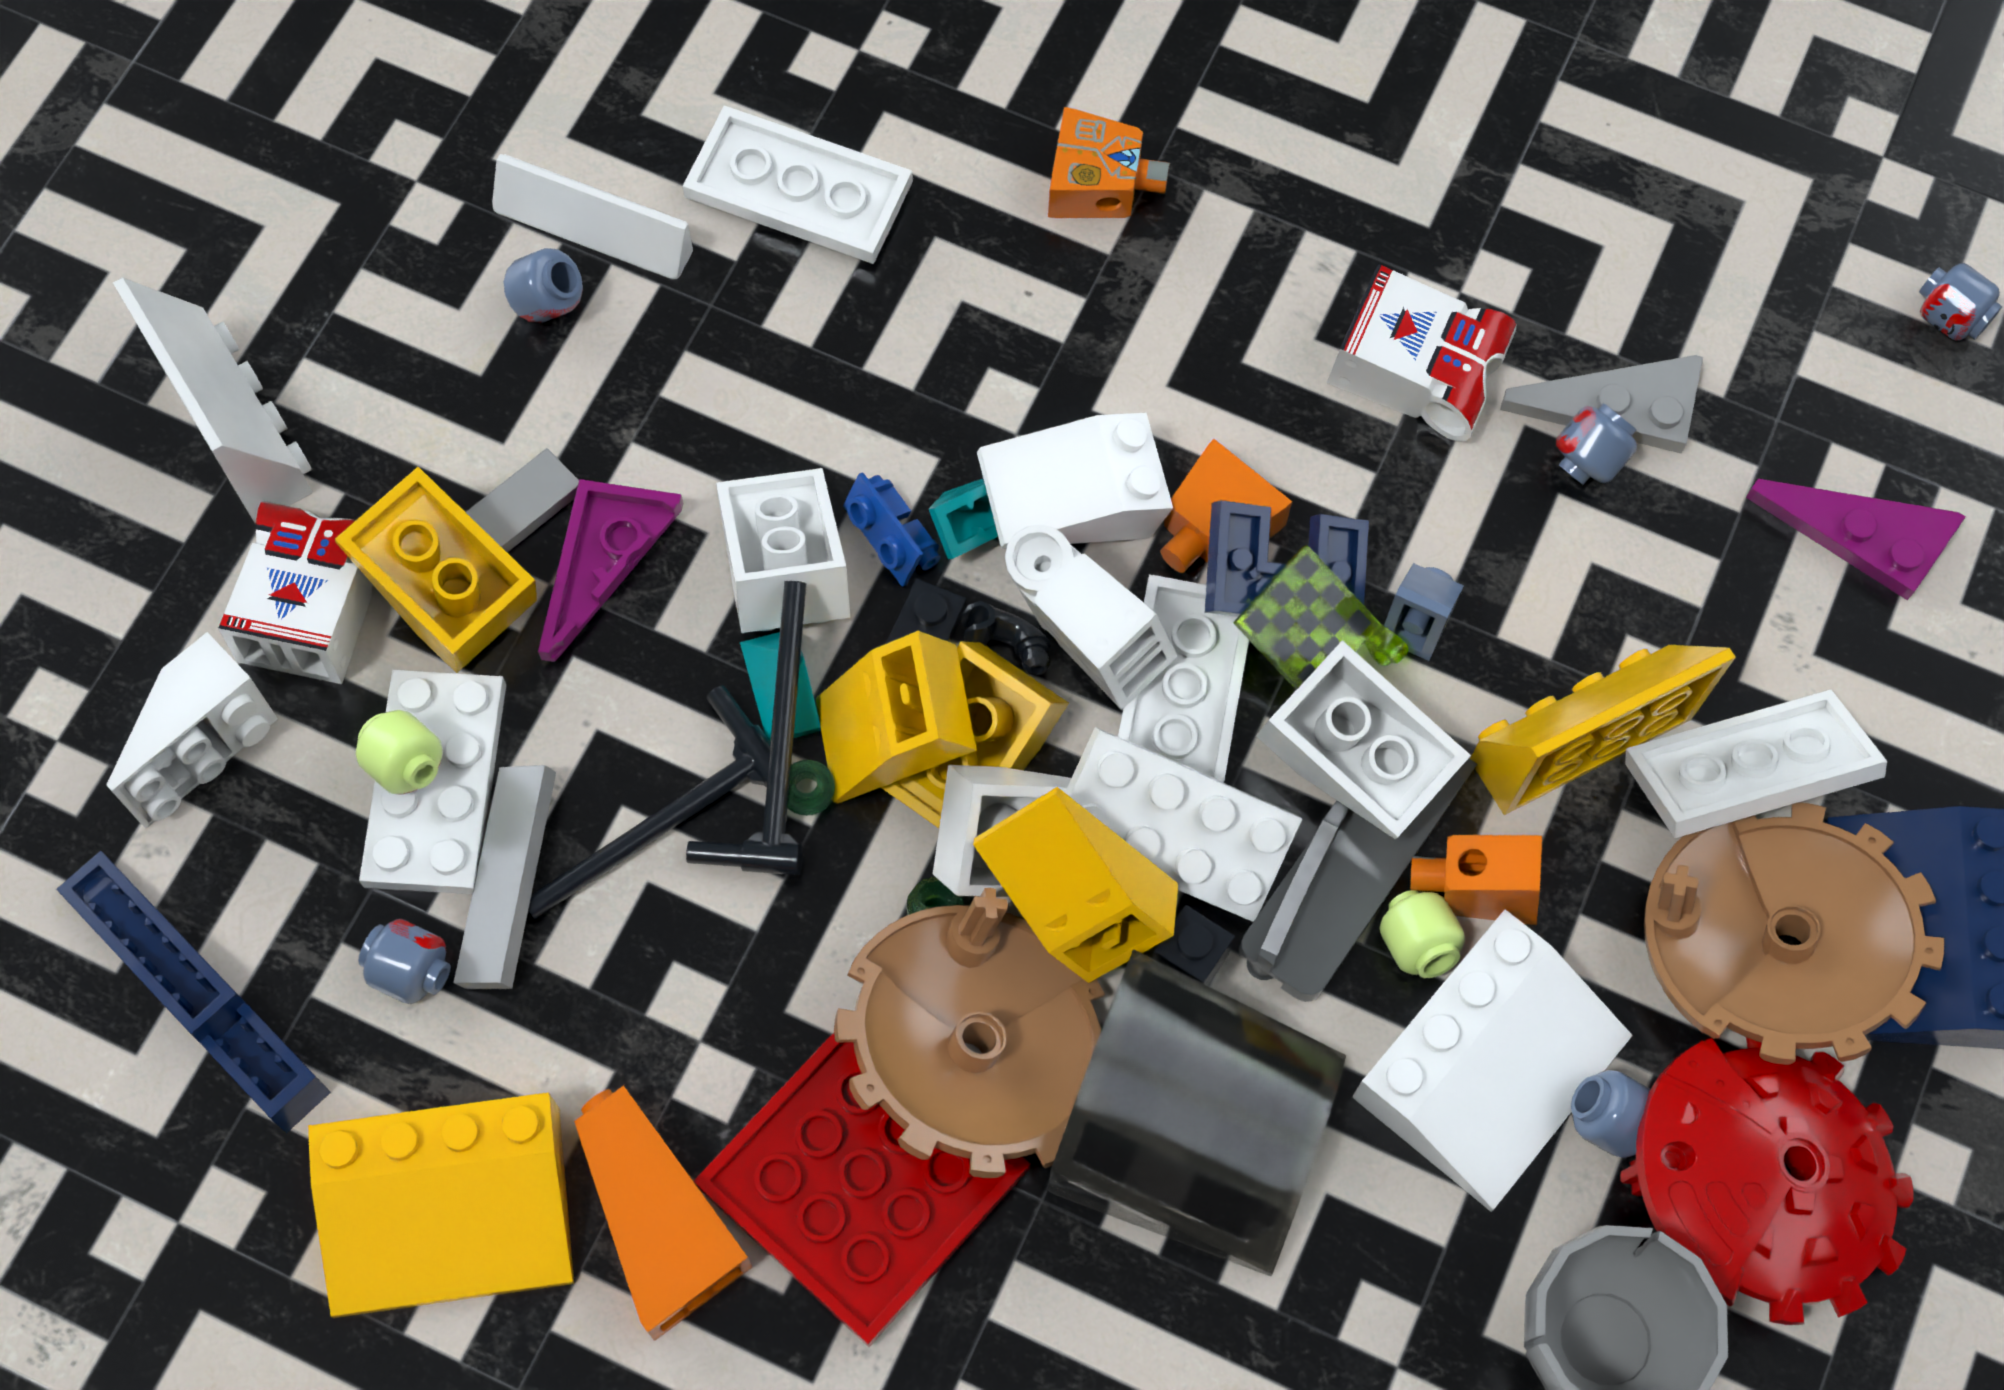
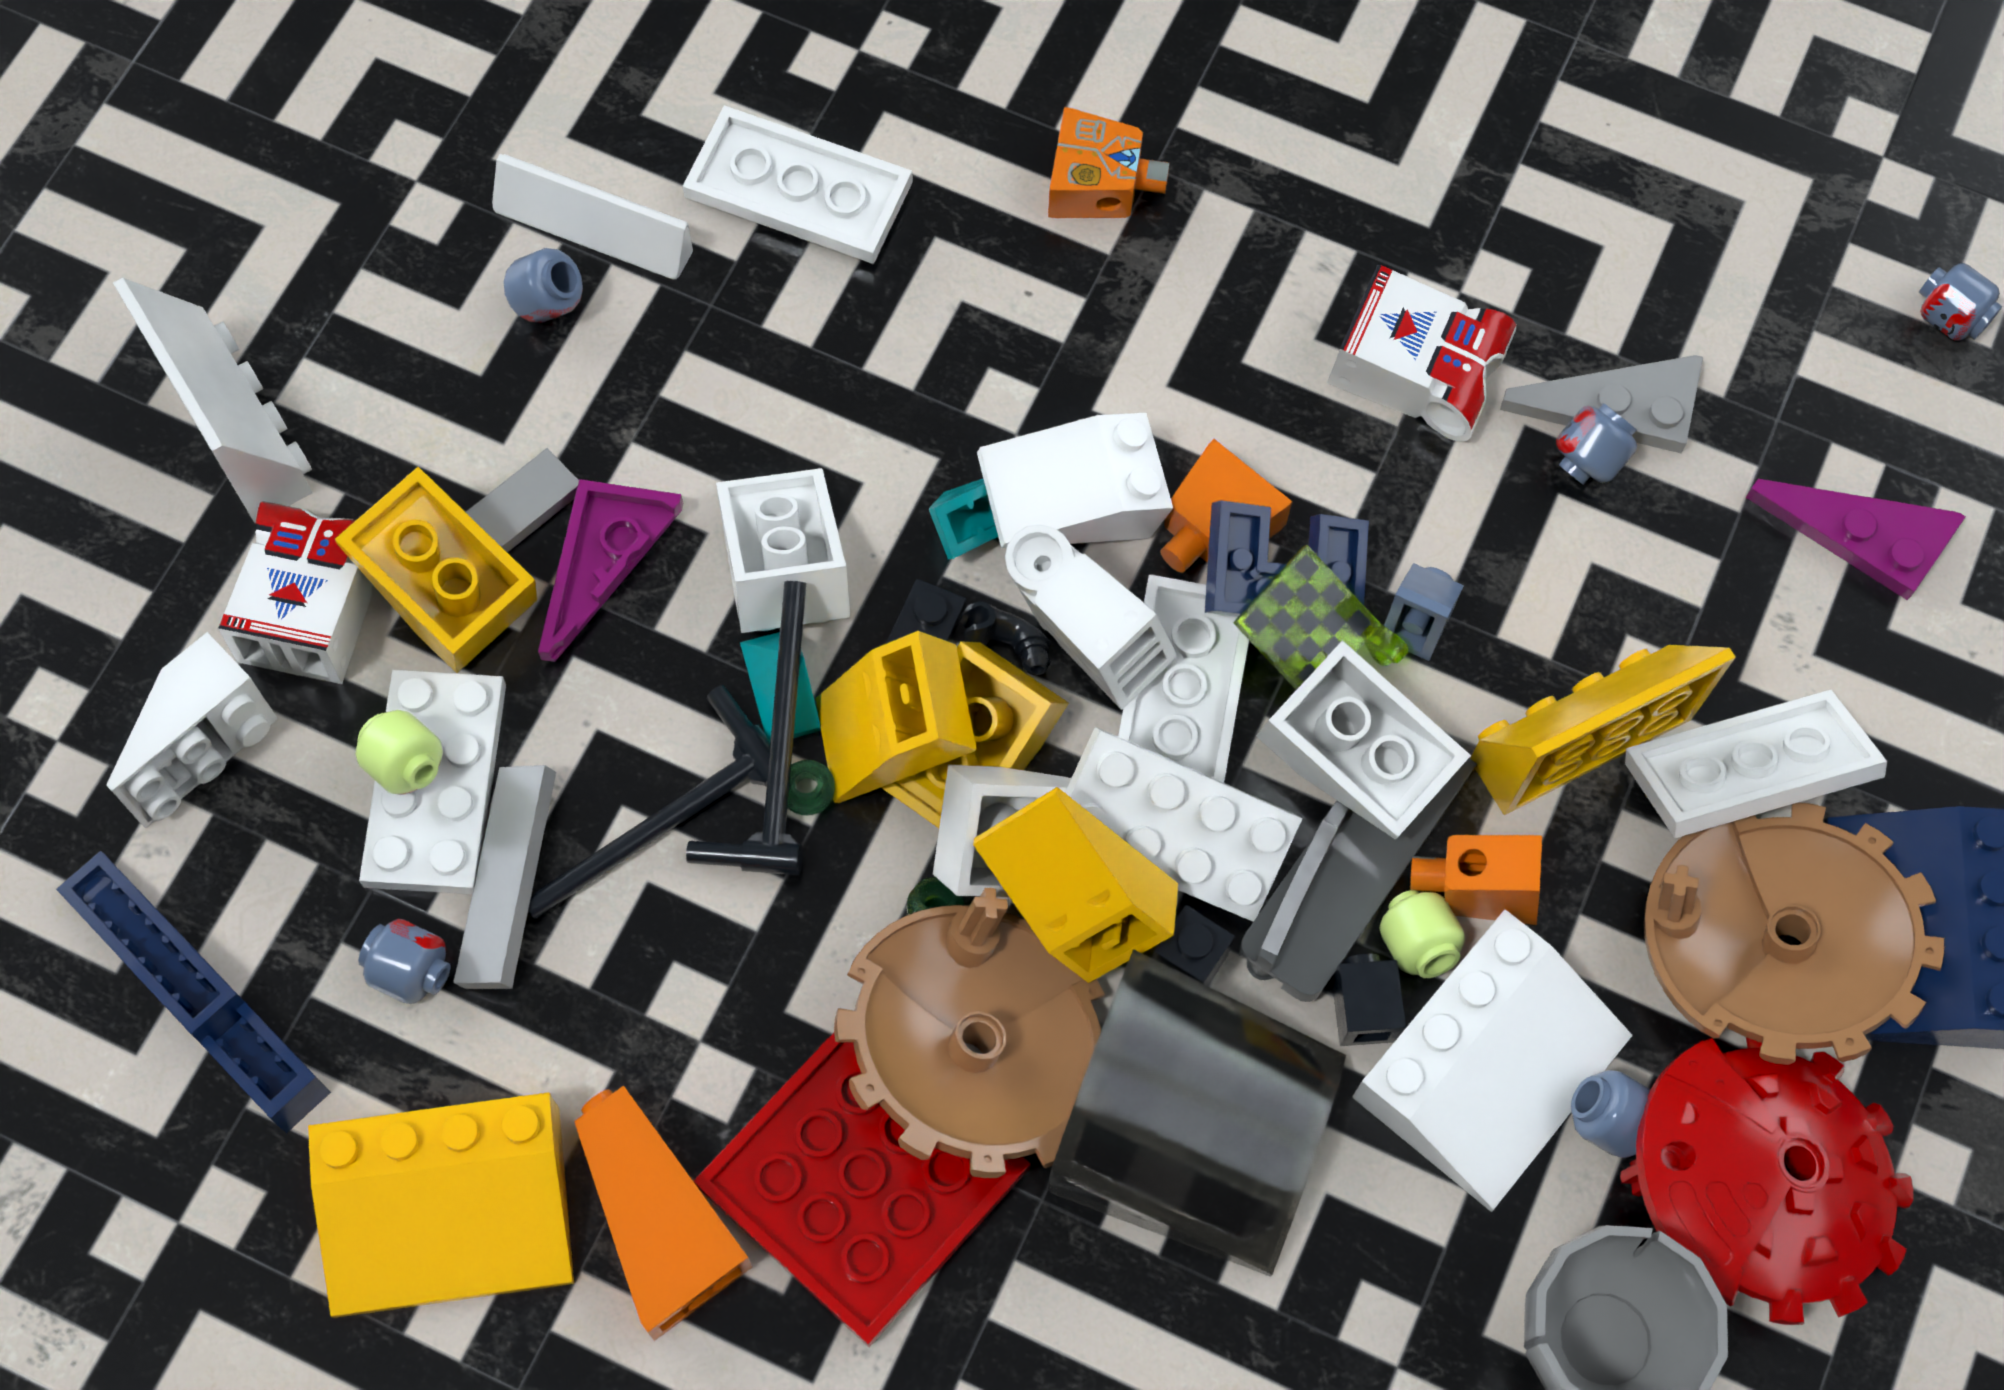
blue hinge [843,472,940,587] -> none
none -> black brick [1331,954,1406,1046]

